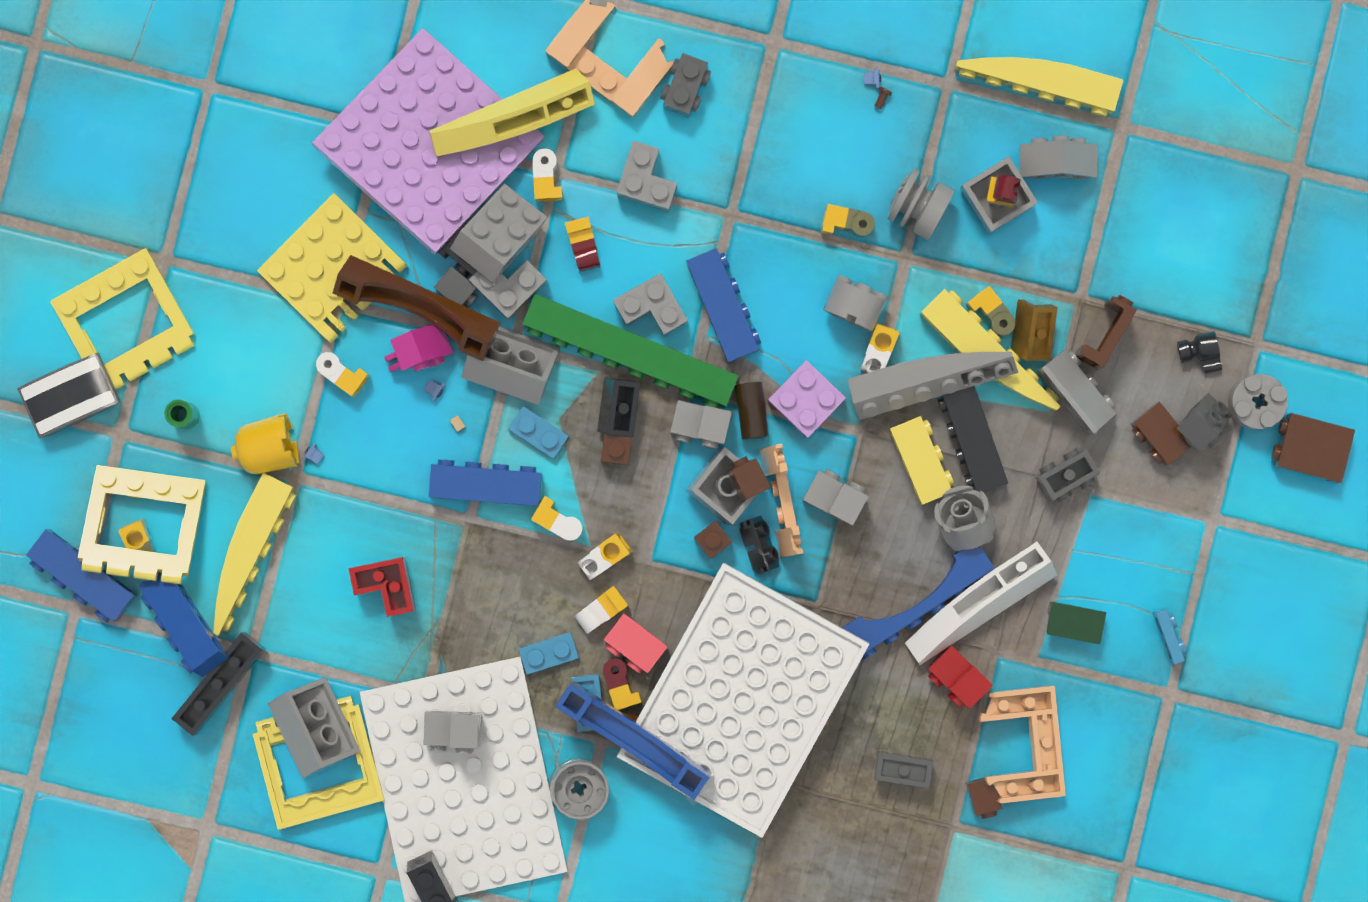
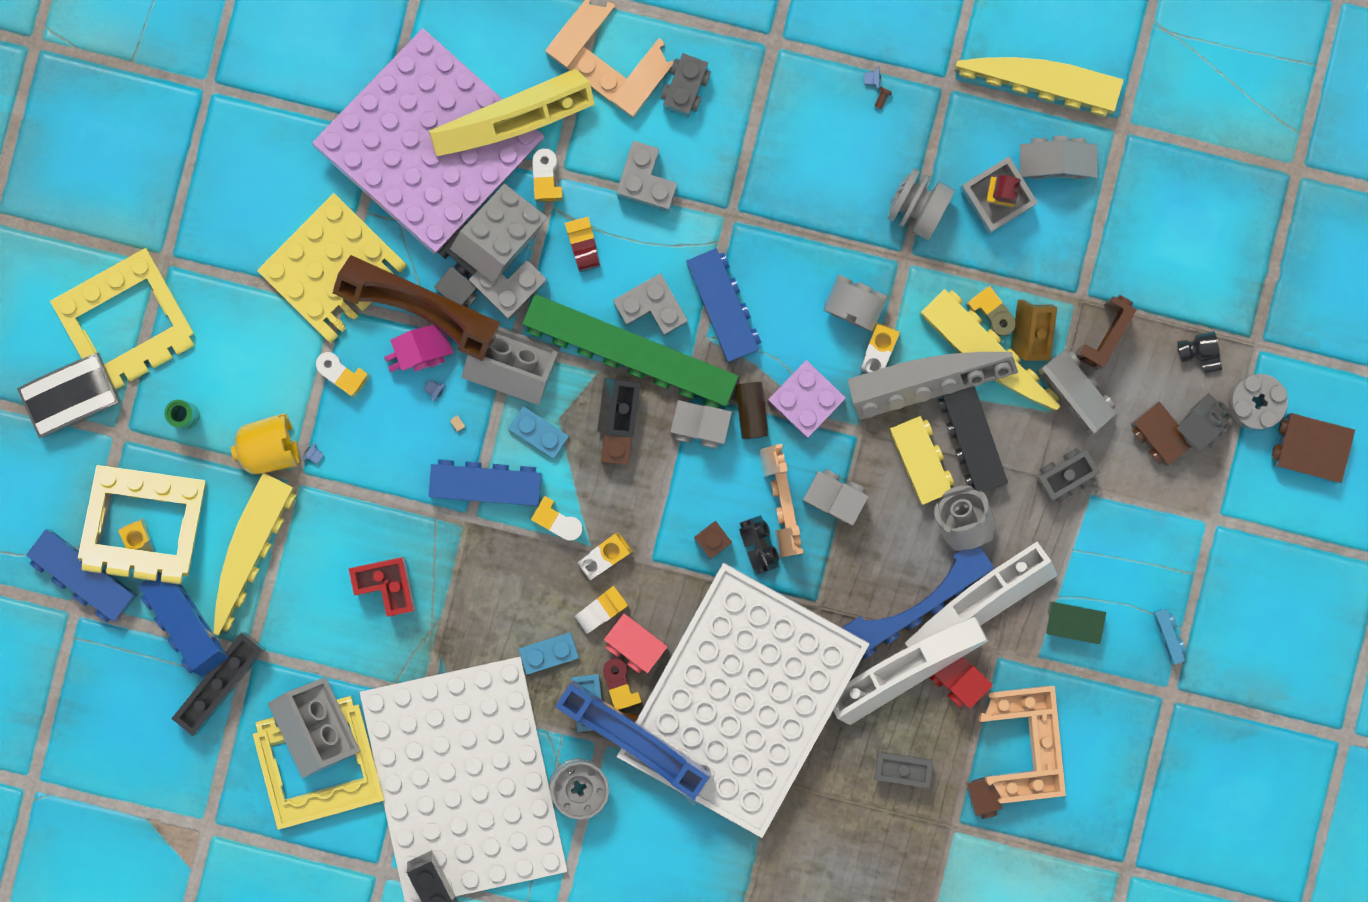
light grey brick [423,711,482,754] -> none
light grey brick [685,447,756,525] -> none
reddish brown brick [727,456,771,501] -> none
leg [821,204,875,237] -> none
none -> white slope [833,617,988,725]

